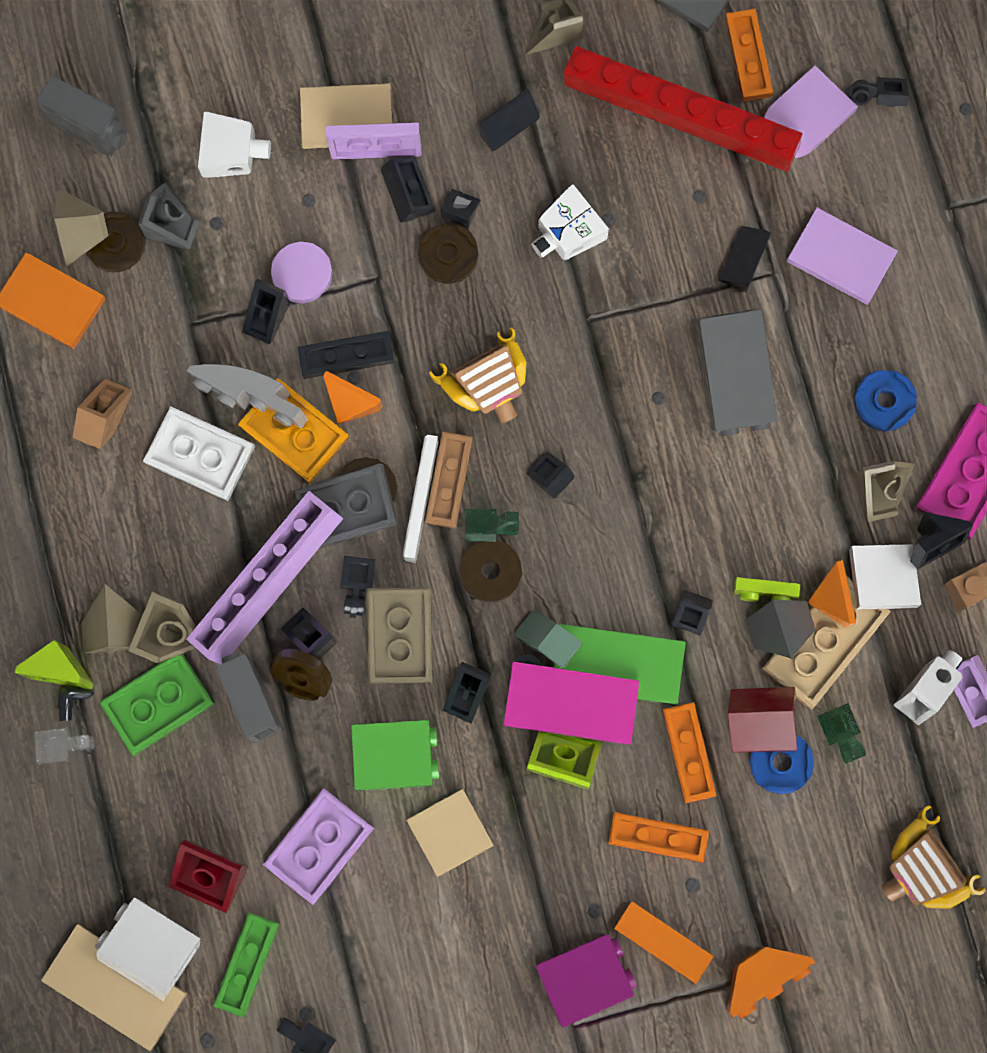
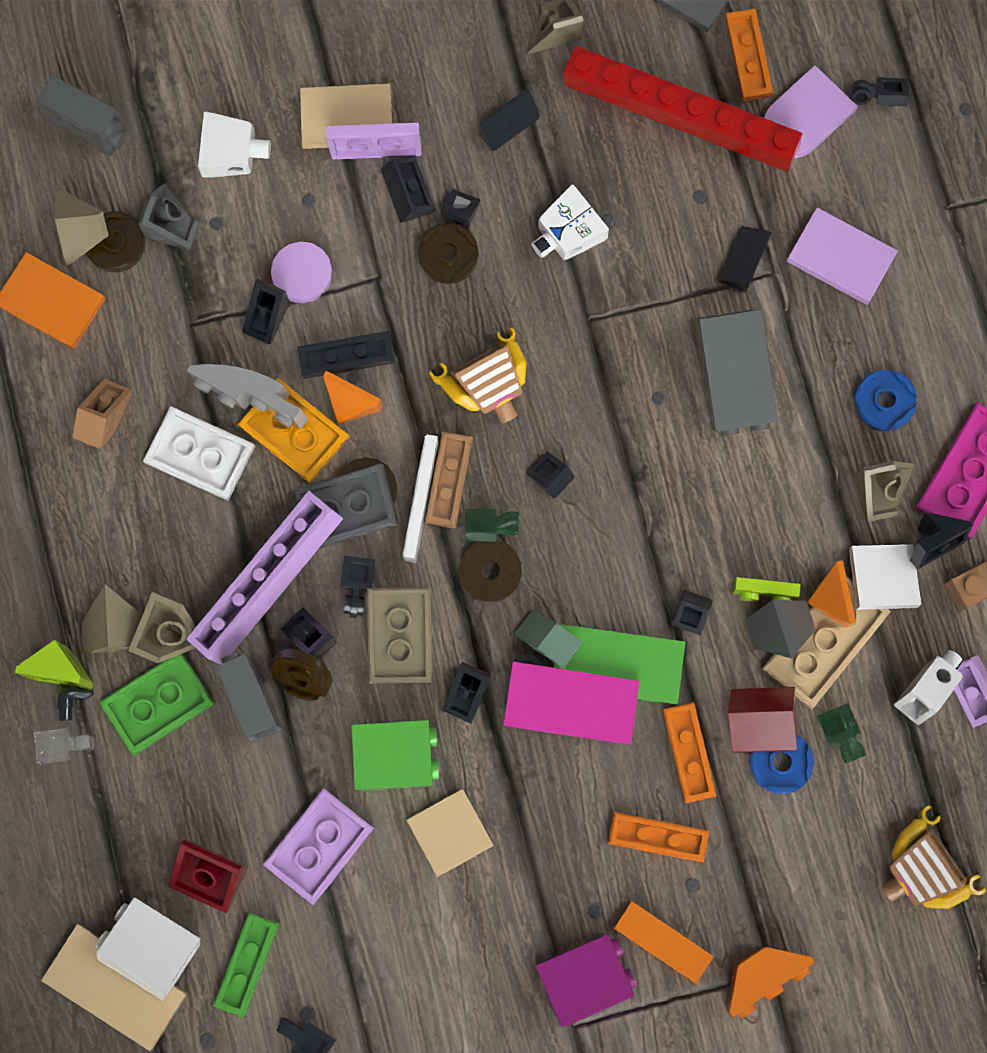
lime slope [527,731,602,790] -> none

